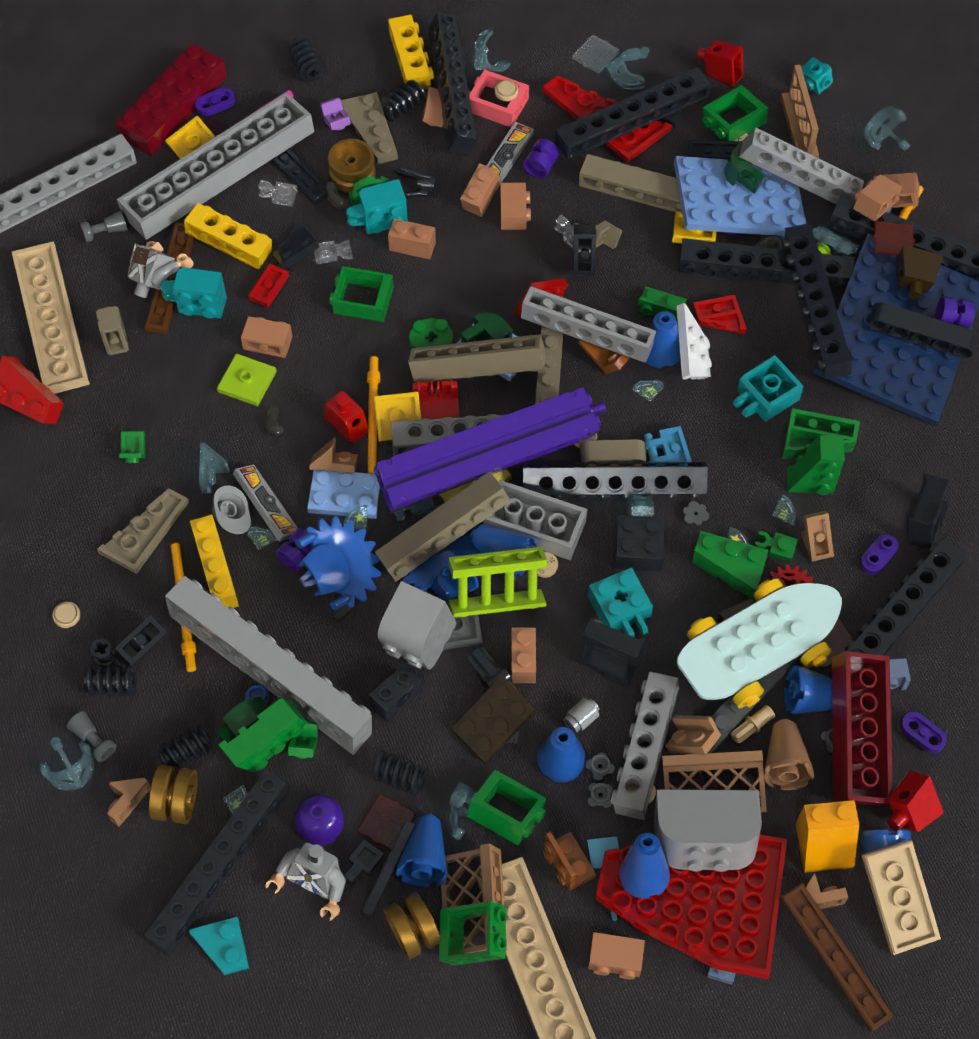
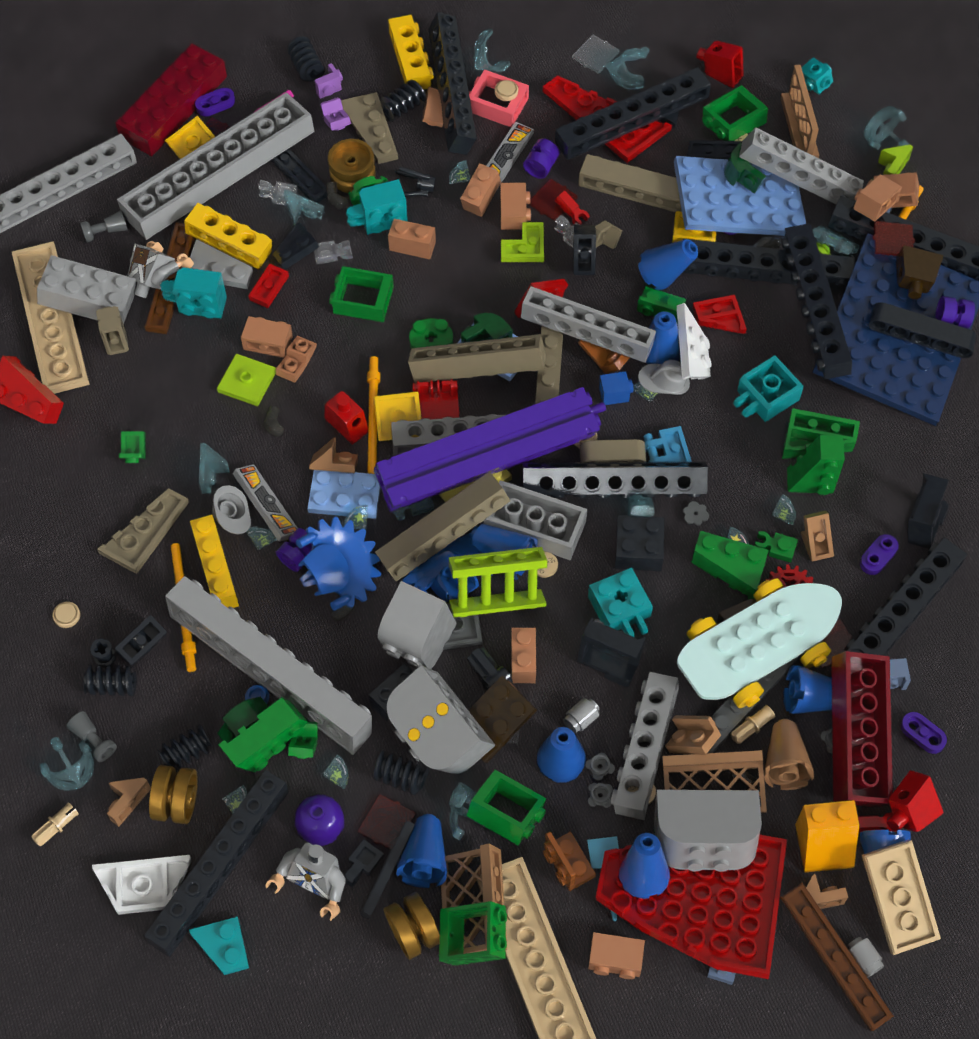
none -> tan axle [31,803,79,846]
none -> light grey brick [37,255,136,324]
none -> white wing [92,855,191,915]
none -> light grey wing [190,239,253,289]
none -> nougat slope [276,336,317,383]
none -> clear light blue slope [283,189,324,225]
none -> medium lavender bracket [315,63,343,99]
none -> clear light blue tile [323,755,348,789]
none -> light grey brick [387,665,495,774]
none -> clear light blue tile [449,160,470,184]
none -> lime plate [501,222,544,262]
none -> clear red piece [529,179,578,222]
none -> red bar [555,191,590,225]
none -> blue brick [599,371,633,405]
none -> blue cone [638,239,698,290]
none -> light grey piece [638,360,690,395]
none -> light grey brick [848,937,884,978]
none -> red bar [858,812,896,834]
none -> lime slope [878,144,913,175]

